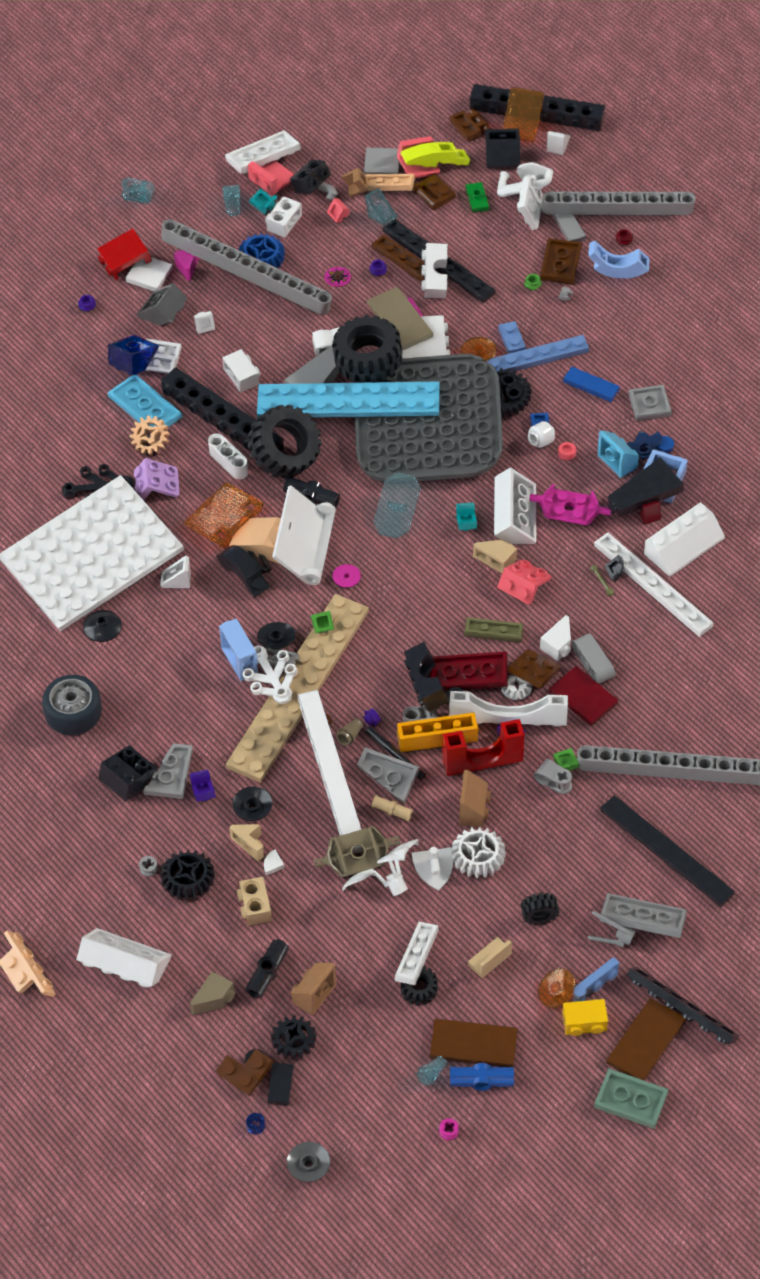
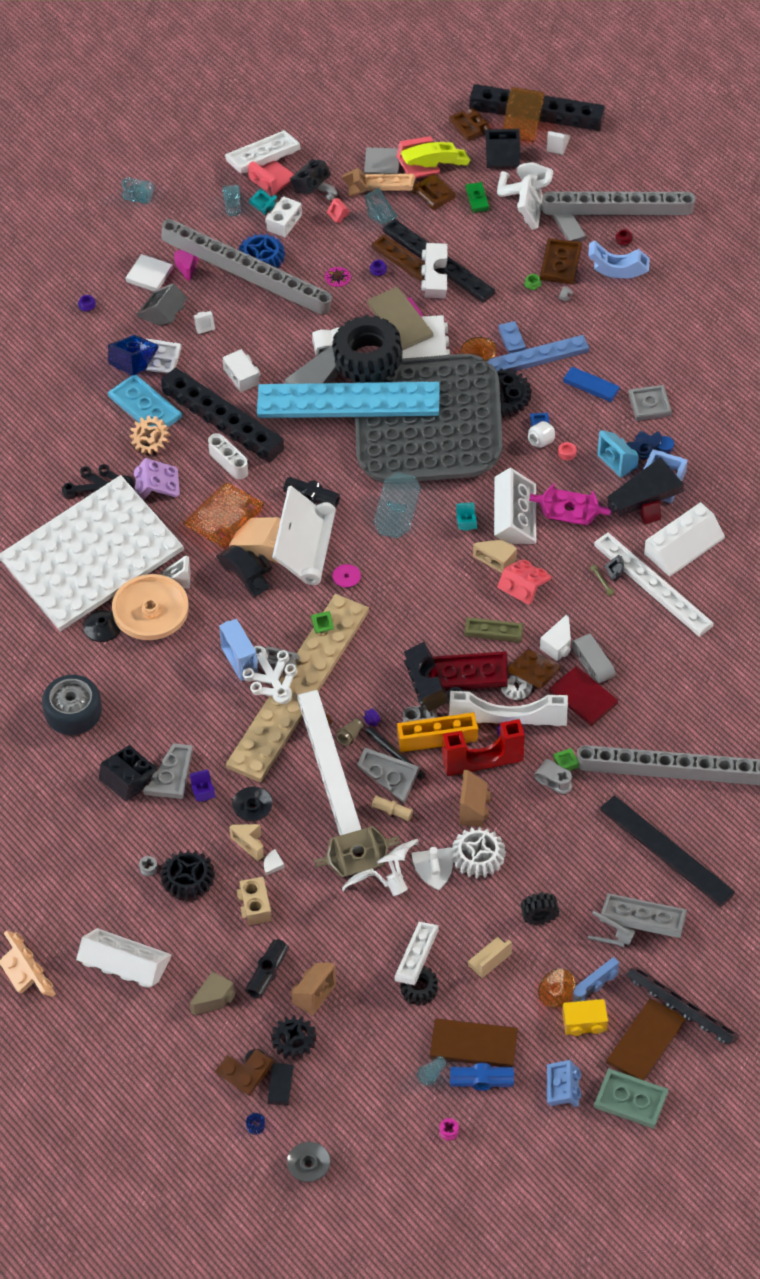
red panel [97,228,152,281] -> none
black tyre [248,405,322,479] -> none
black dish [257,622,296,649] -> none
none -> light nougat dish [112,574,189,640]
none -> medium blue bracket [547,1060,581,1107]

